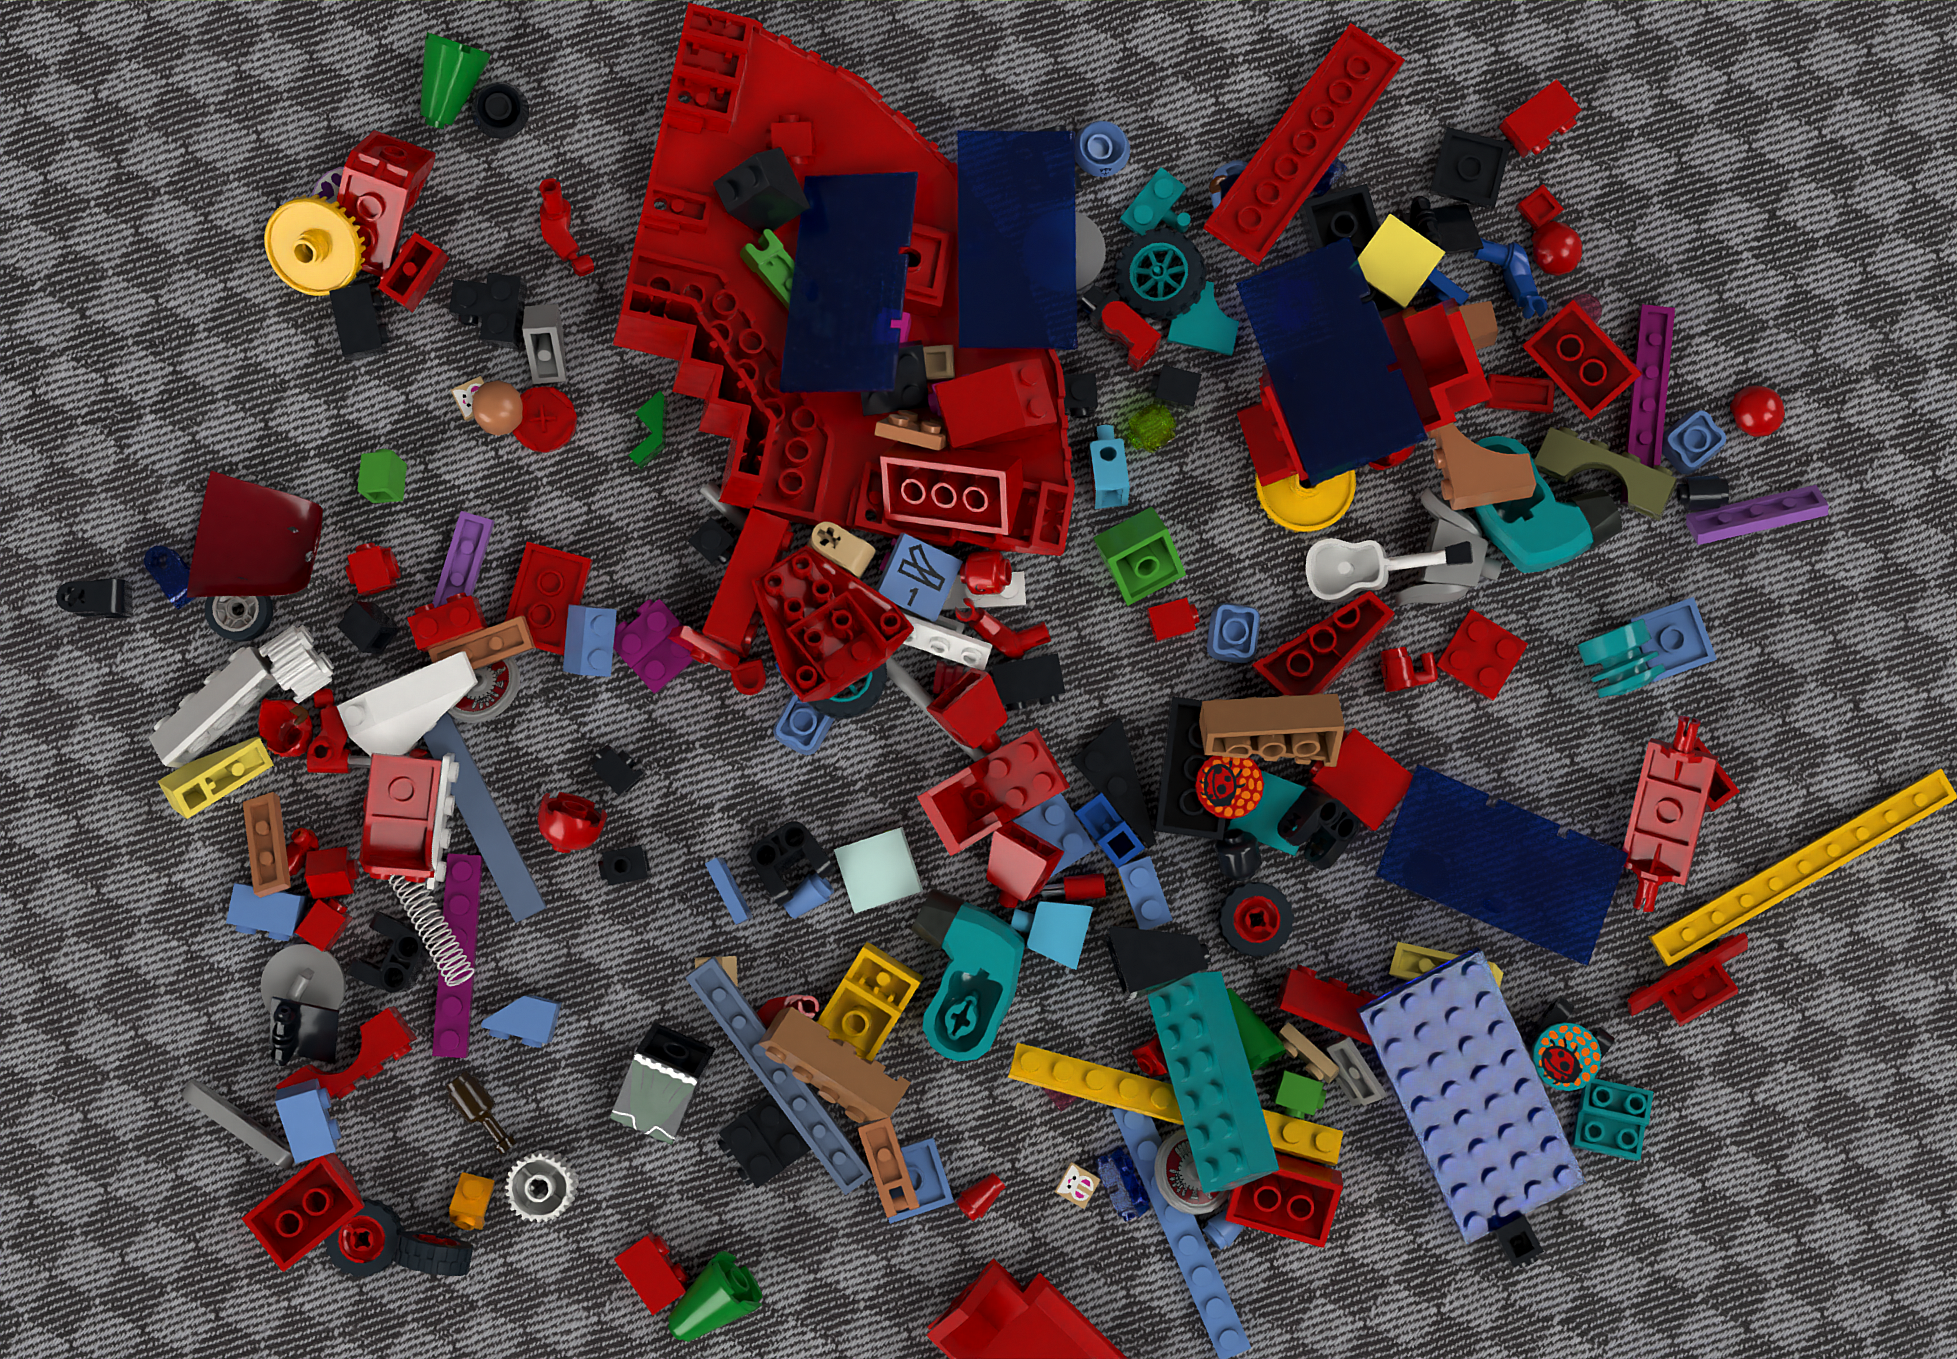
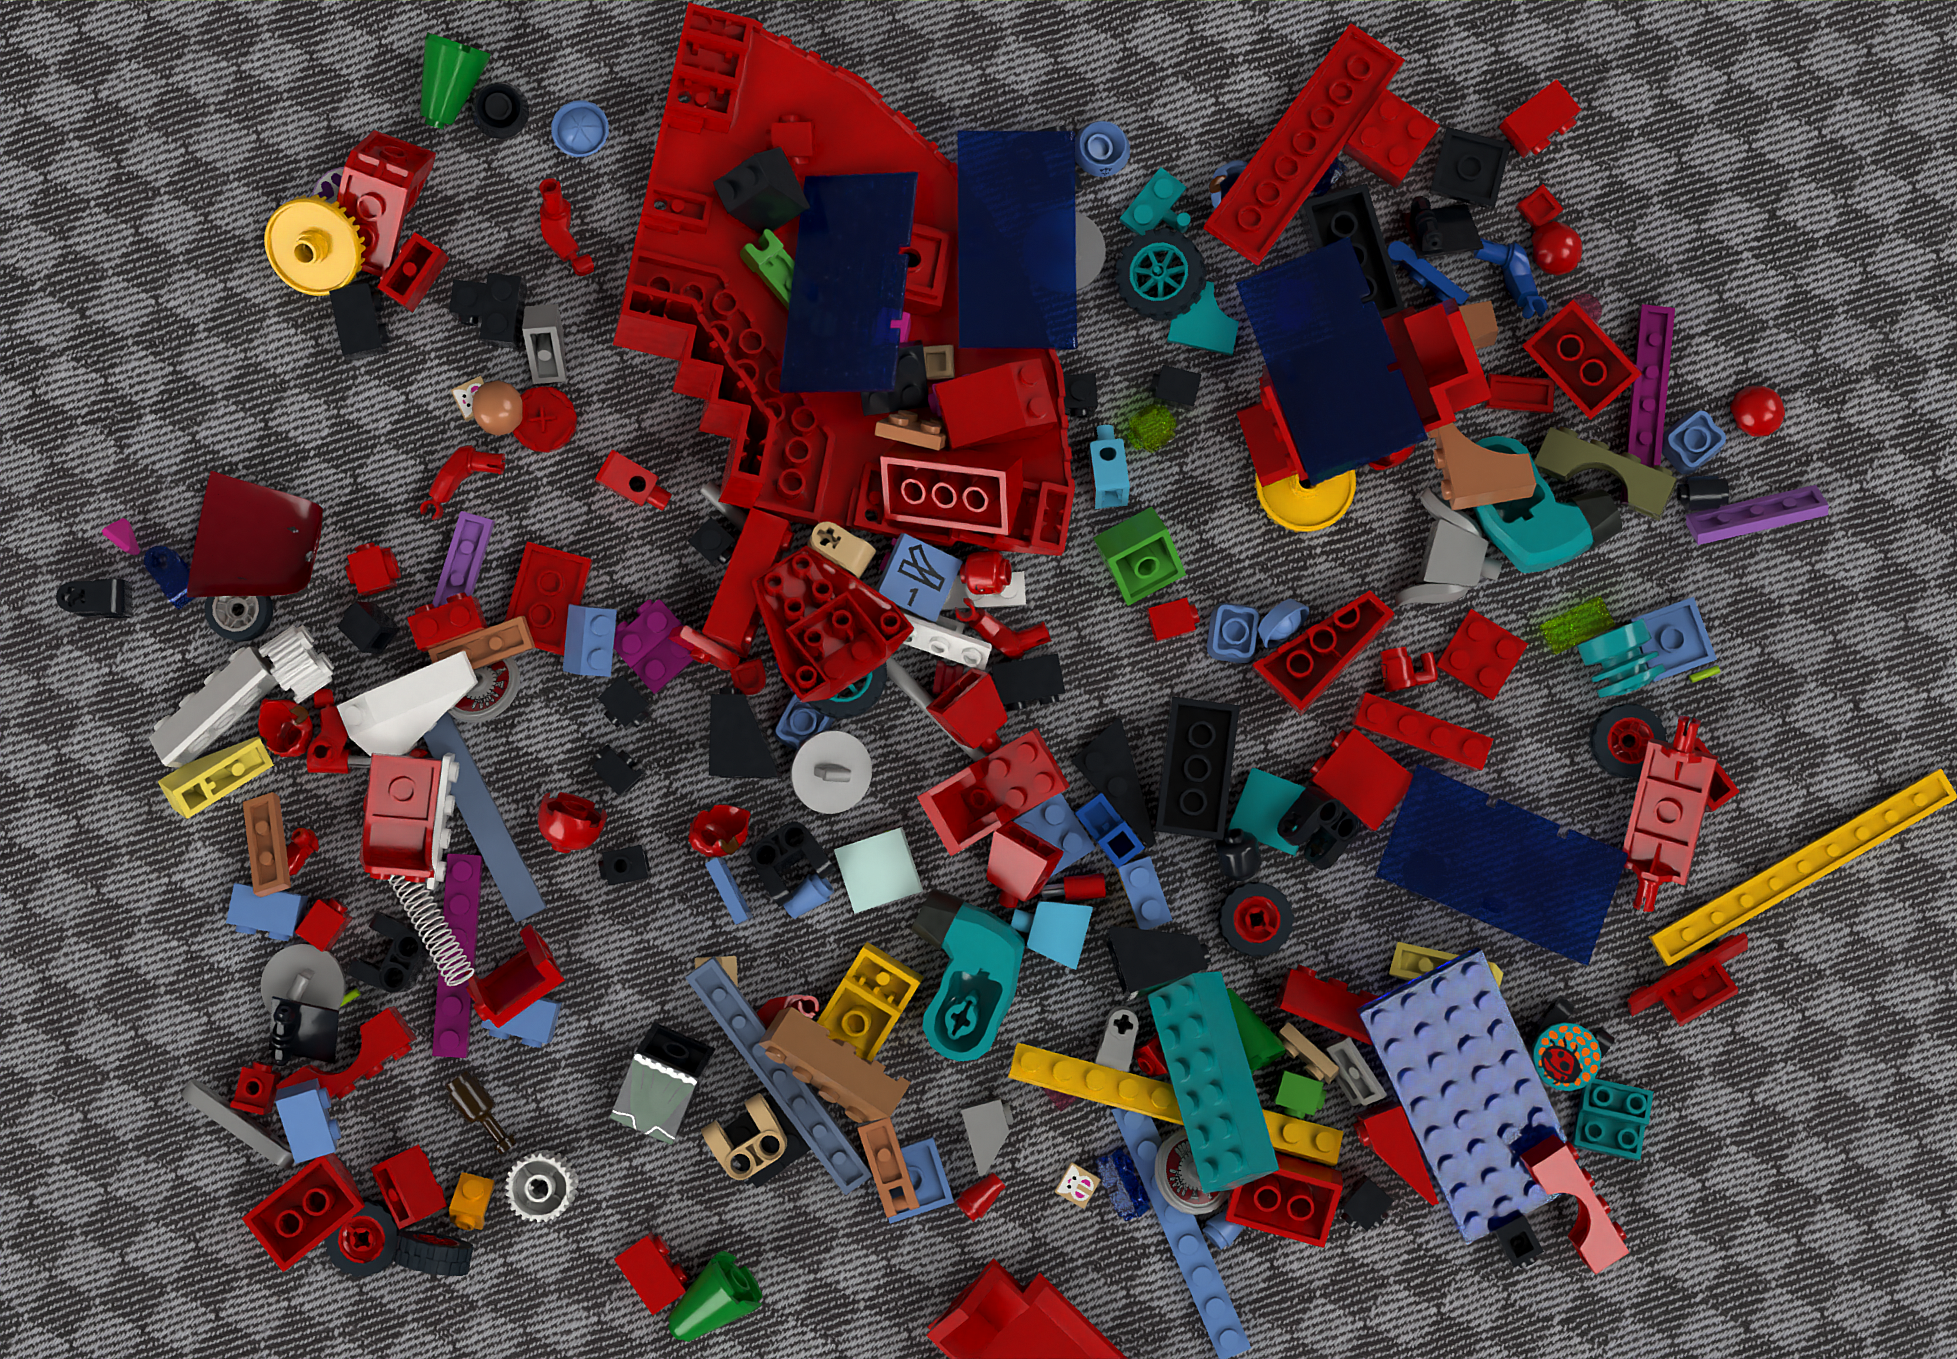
red brick [305,846,360,899] -> none
bright green brick [357,449,407,503] -> none
green slope [628,391,668,469] -> none
red hips [1081,284,1162,372] -> none
tile [1195,756,1264,819] -> none
medium nougat wedge [1199,693,1345,767] -> none
white piece [1306,538,1473,603] -> none
light yellow tile [1350,214,1445,309] -> none
none -> dark pink slope [101,518,140,556]
none -> red brick [230,1061,281,1115]
none -> lime piece [340,988,361,1007]
none -> red brick [370,1144,448,1230]
none -> red arm [420,445,506,521]
none -> red panel [465,924,565,1028]
none -> medium blue hat [551,100,609,157]
none -> red torso [594,450,672,511]
none -> black brick [597,675,653,729]
none -> red hair [688,804,751,857]
none -> tan piece [701,1093,787,1180]
none -> black slope [709,688,782,779]
none -> light grey shield [790,730,872,814]
none -> light grey slope [961,1097,1014,1176]
none -> light grey piece [1094,1005,1139,1073]
none -> medium blue hat [1258,599,1309,648]
none -> black brick [1338,1174,1394,1232]
none -> red brick [1342,88,1440,189]
none -> red arch [1349,692,1493,772]
none -> red slope [1352,1100,1439,1206]
none -> arch [1520,1134,1630,1275]
none -> clear neon green plate [1538,595,1616,656]
none -> black wheel [1588,704,1668,779]
none -> lime piece [1689,665,1720,683]

